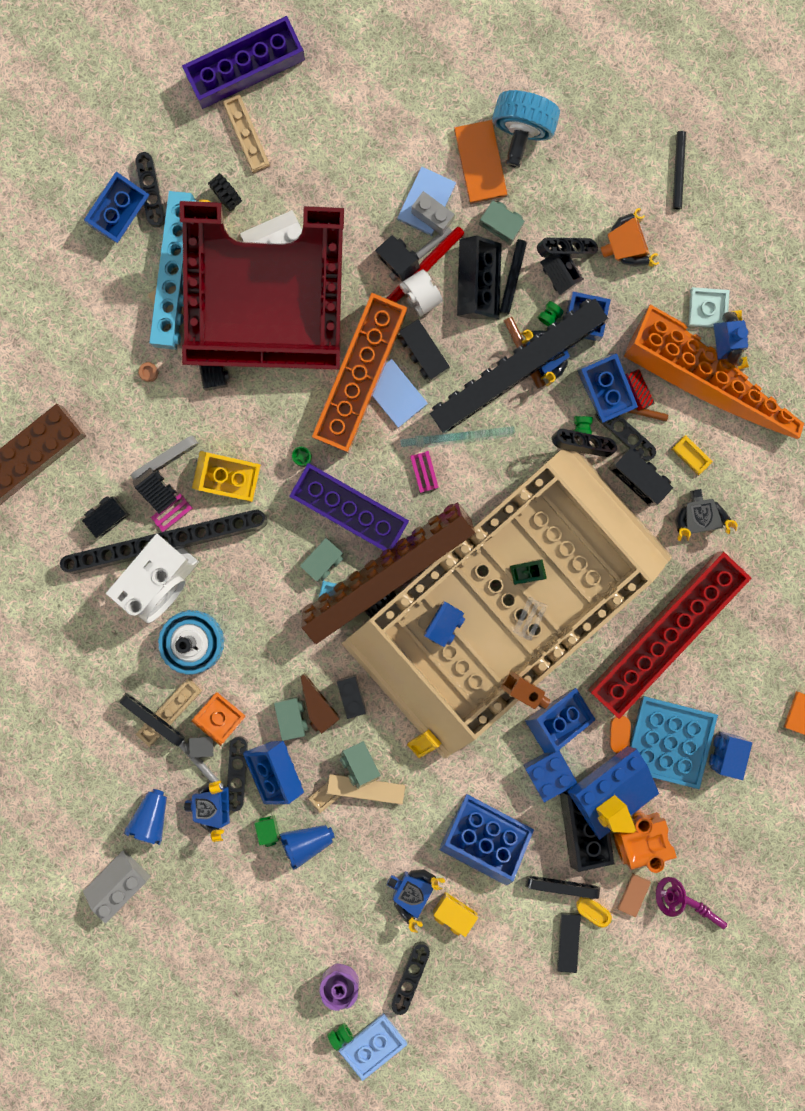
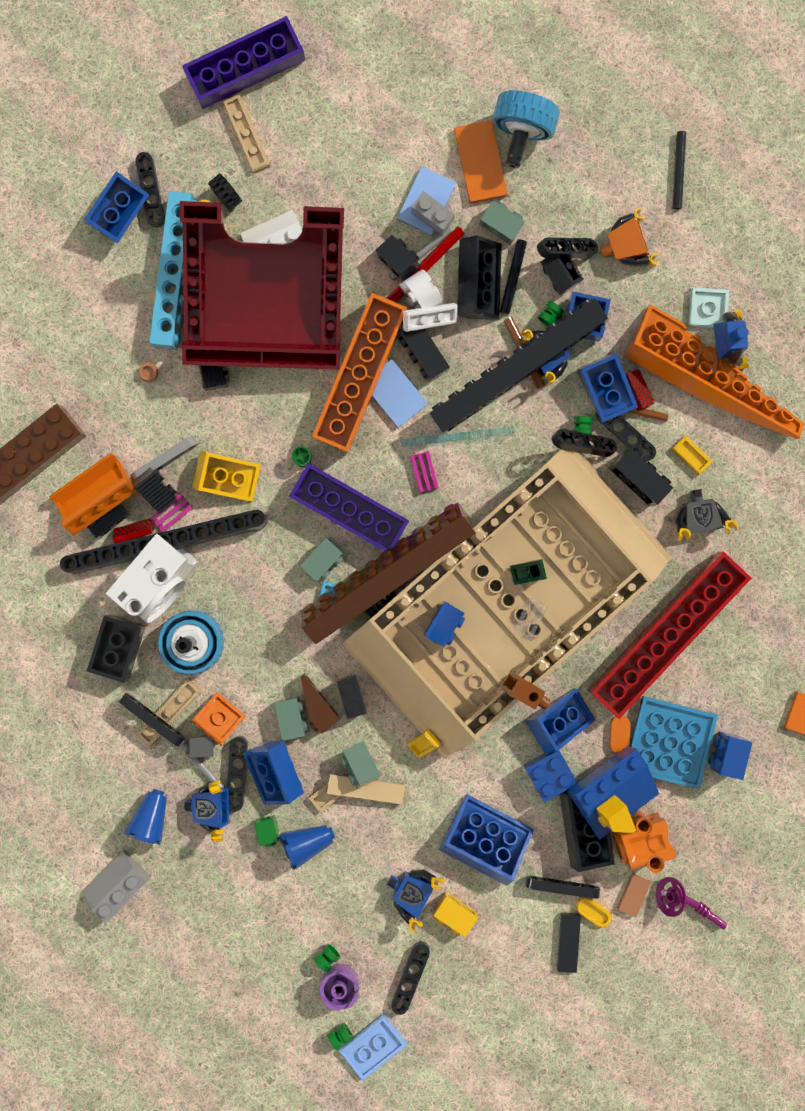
none -> orange panel [49,453,137,536]
none -> black brick [87,614,146,683]
none -> red tile [113,518,152,543]
none -> green wheel [313,944,341,972]
none -> white tile [403,303,458,332]

